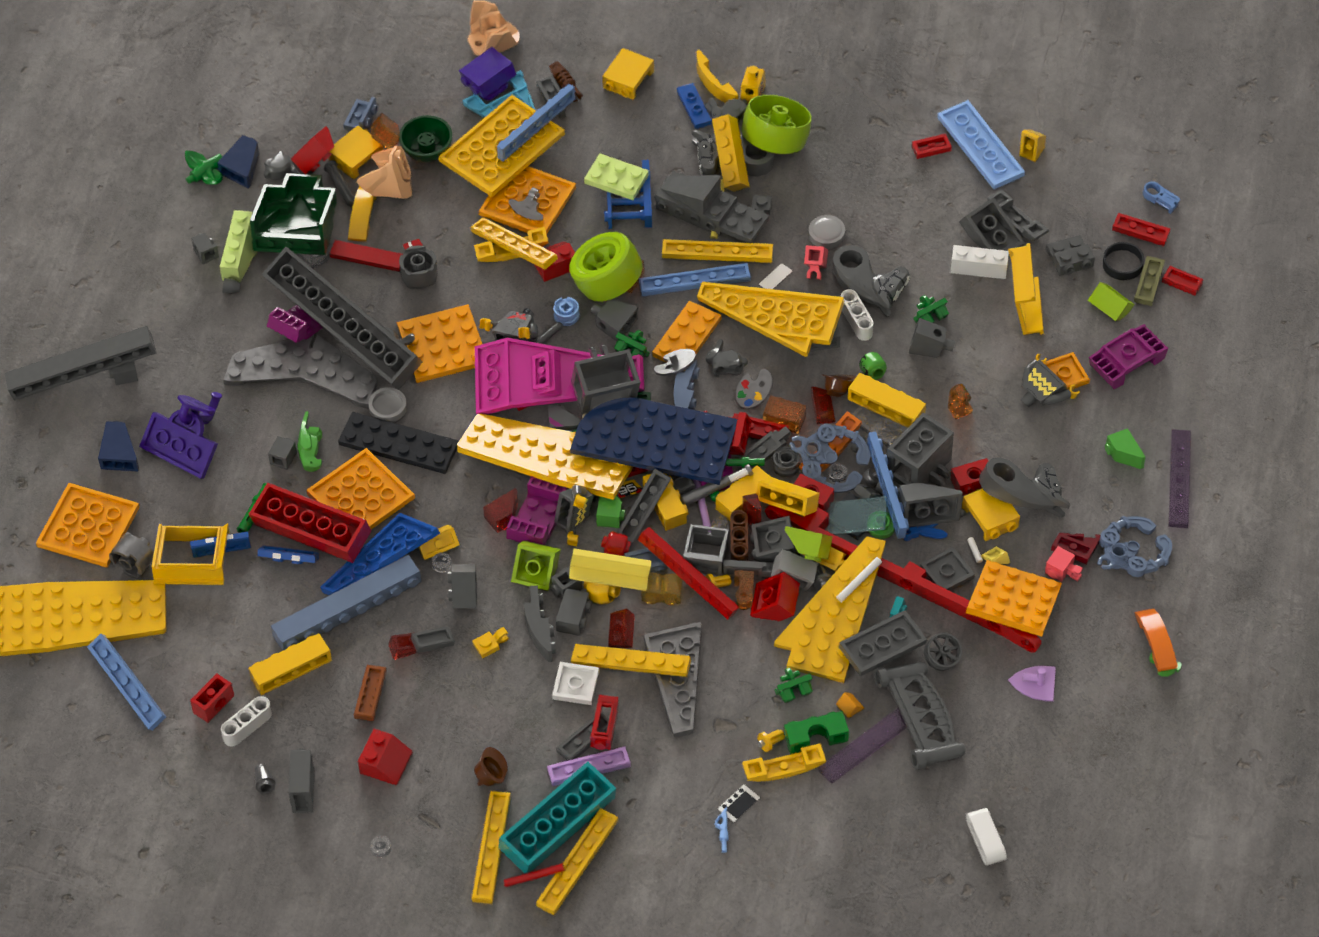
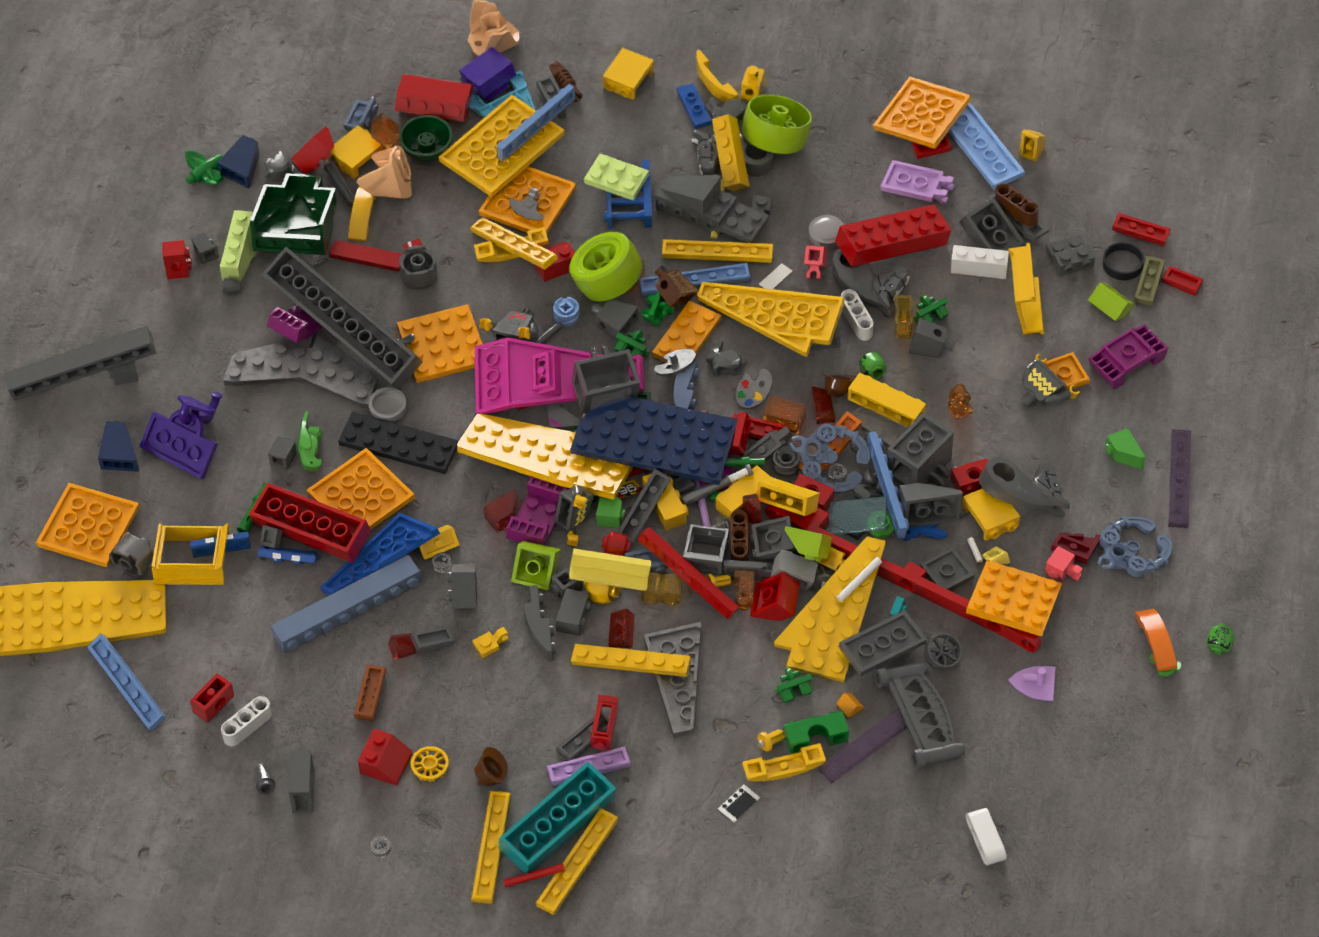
yellow brick [248,633,332,696] -> none
white plate [552,662,599,705] -> none
light blue hand [715,807,729,853] -> none
medium blue piece [1143,181,1180,213] -> none
none -> red brick [162,240,192,279]
none -> dark grey plate [259,525,283,549]
none -> red slope [394,74,473,122]
none -> yellow wheel [411,746,449,782]
none -> green hips [642,291,674,327]
none -> reddish brown torso [655,265,699,307]
none -> red brick [835,204,952,267]
none -> light orange plate [873,77,971,149]
none -> lavender tile [880,160,954,205]
none -> clear yellow brick [894,295,913,338]
none -> reddish brown beam [995,184,1038,226]
none -> bright green head [1206,624,1235,655]

